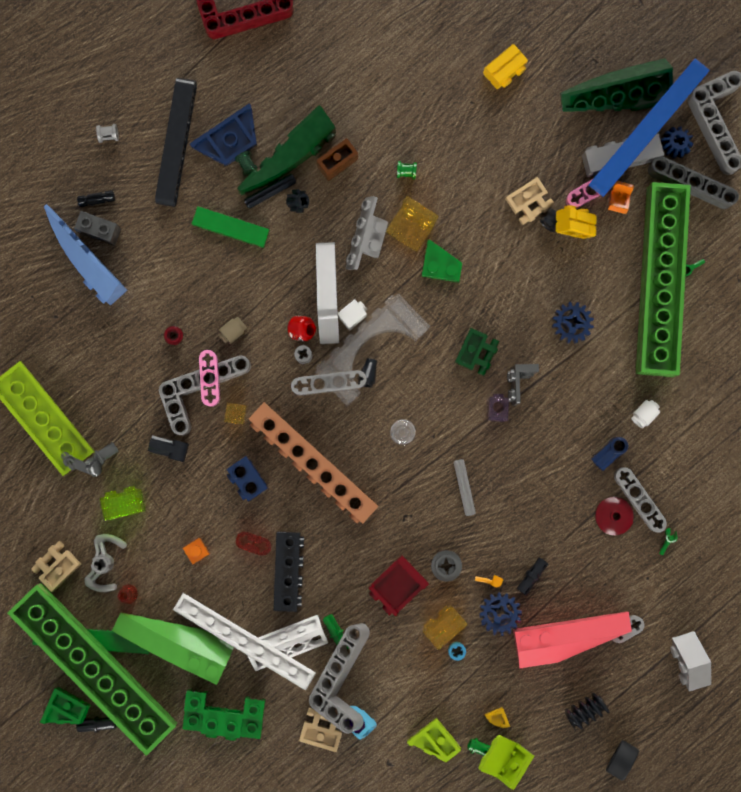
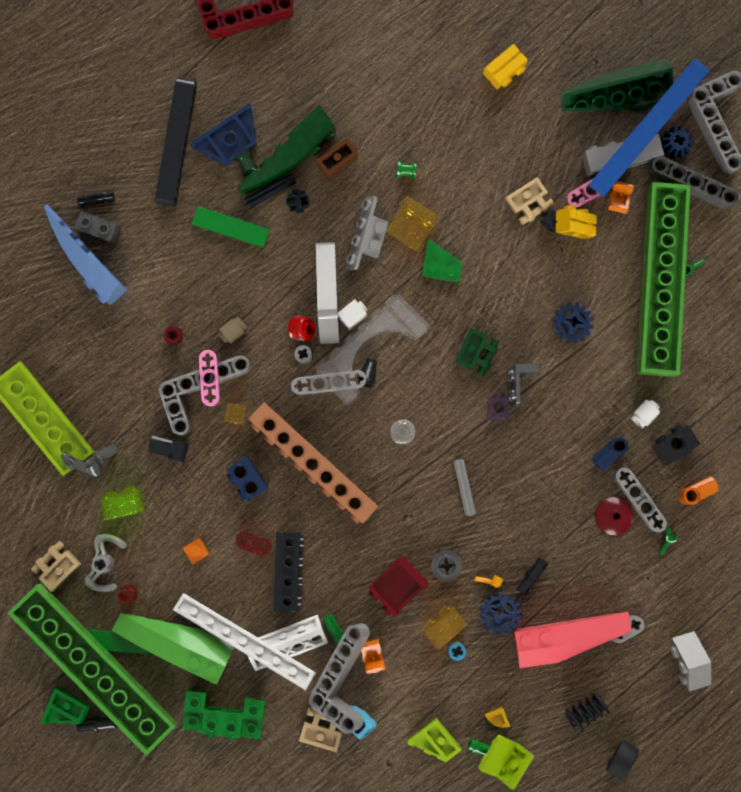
light grey bush [96,124,119,143] -> none
none -> orange bracket [361,639,385,674]
none -> black brick [651,424,701,466]
none -> orange piece [678,476,719,505]

